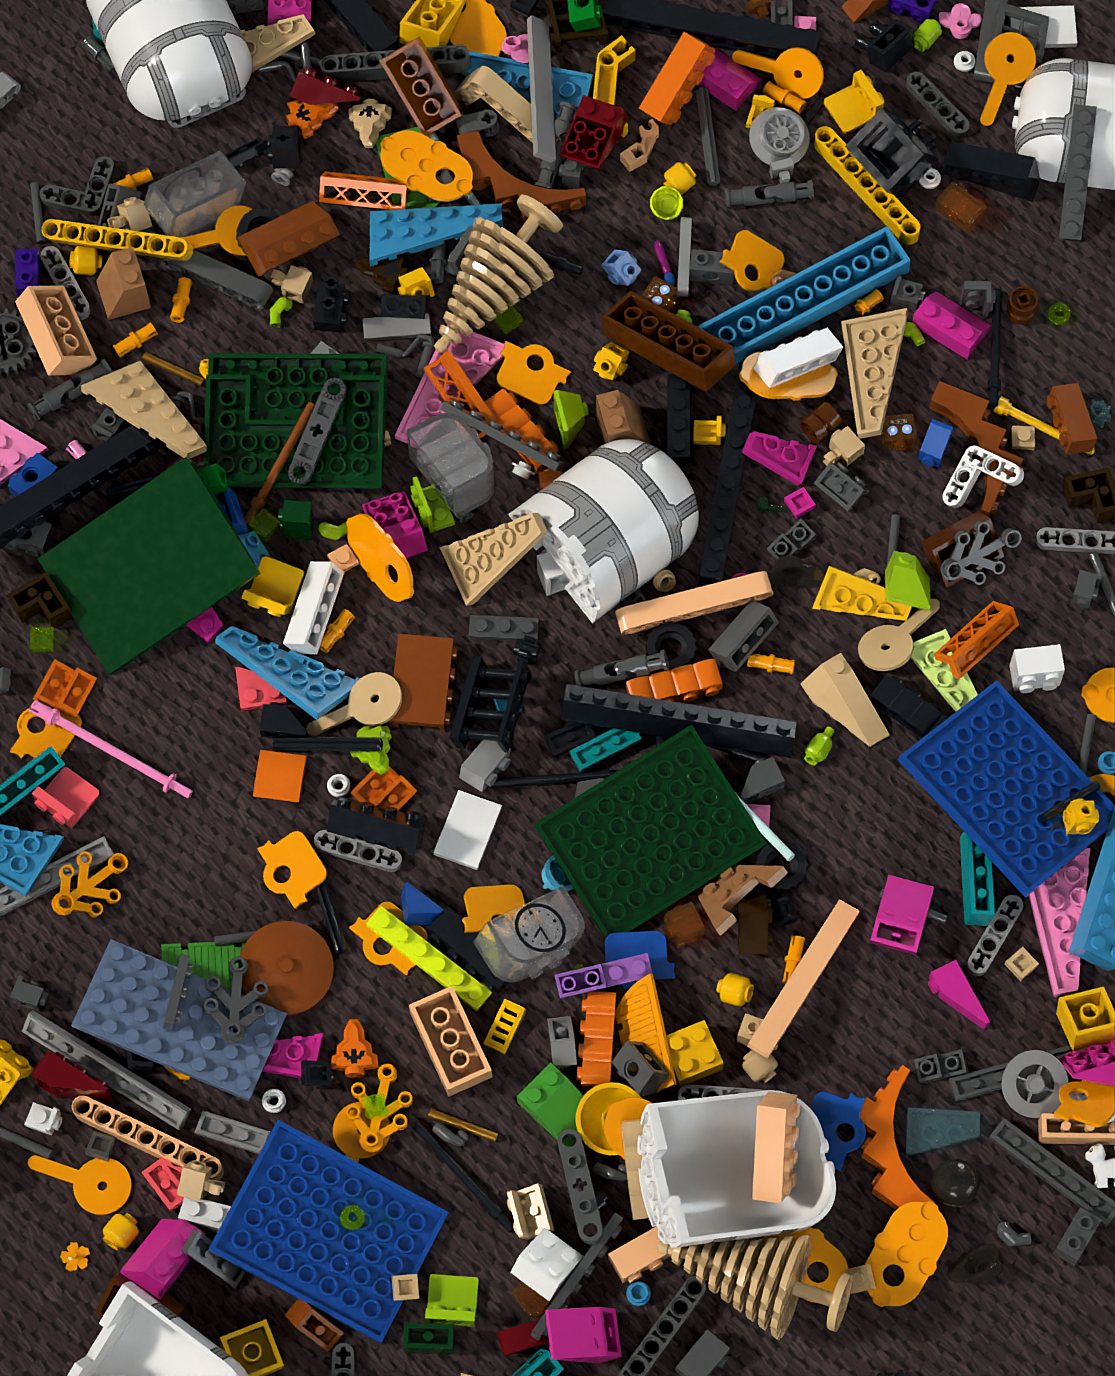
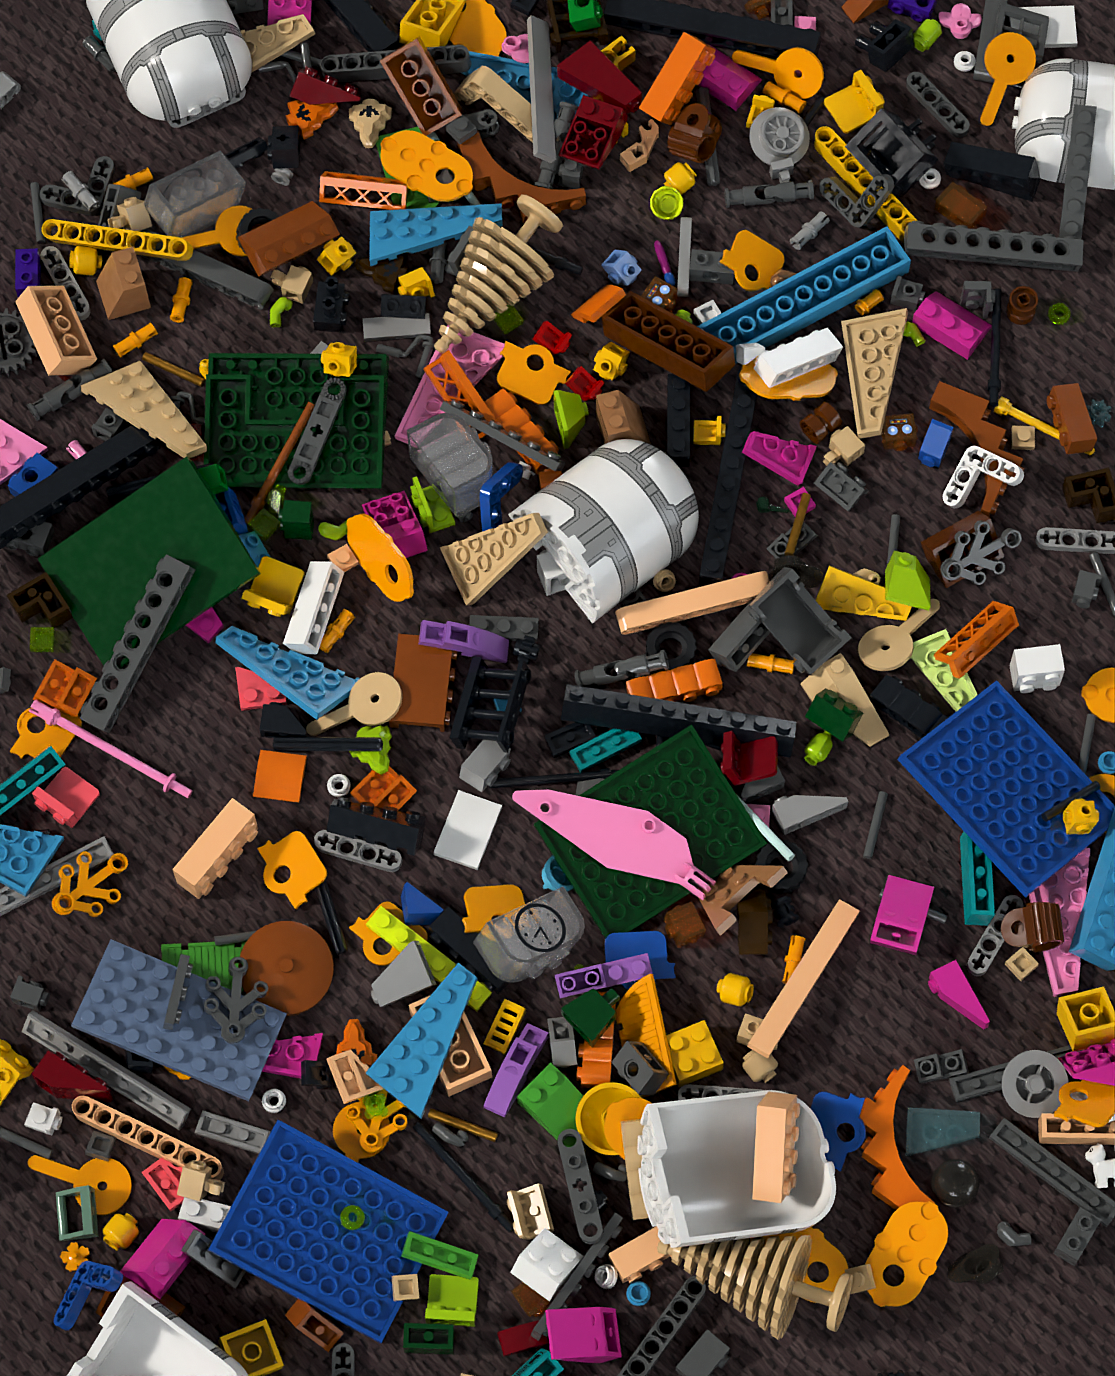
none -> blue beam [54,1261,123,1331]
none -> sand green tile [56,1185,99,1241]
none -> light grey pin [61,171,100,212]
none -> dark grey brick [79,554,195,733]
none -> light nougat brick [172,798,258,899]
none -> clear neon green plate [267,485,286,514]
none -> yellow brick [317,236,356,276]
none -> yellow brick [321,342,357,377]
none -> light nougat wing [326,1050,385,1104]
none -> dark azure wing [366,963,478,1119]
none -> light grey slope [371,941,437,1007]
none -> bright green plate [401,1231,478,1280]
none -> medium lavender slope [419,620,509,663]
none -> dark grey plate [446,115,477,144]
none -> blue beam [480,462,523,532]
none -> medium lavender slope [483,1023,549,1117]
none -> bright pink wing [512,789,716,900]
none -> red bracket [532,321,572,355]
none -> dark red slope [557,40,642,114]
none -> dark green torso [561,988,620,1047]
none -> red bracket [565,366,605,401]
none -> orange slope [571,285,626,323]
none -> white plate [595,1264,618,1289]
none -> reddish brown piece [667,103,722,163]
none -> white plate [693,300,721,325]
none -> dark red bracket [721,731,778,786]
none -> white slope [736,343,765,365]
none -> dark grey windscreen [748,567,851,675]
none -> light grey slope [772,795,848,835]
none -> pearl gold bar [785,493,811,557]
none -> light grey pin [790,211,830,250]
none -> dark green brick [805,688,864,742]
none -> dark grey beam [819,174,894,227]
none -> dark grey bar [863,791,888,859]
none -> dark grey brick [903,221,1084,272]
none -> reddish brown piece [1001,902,1064,952]

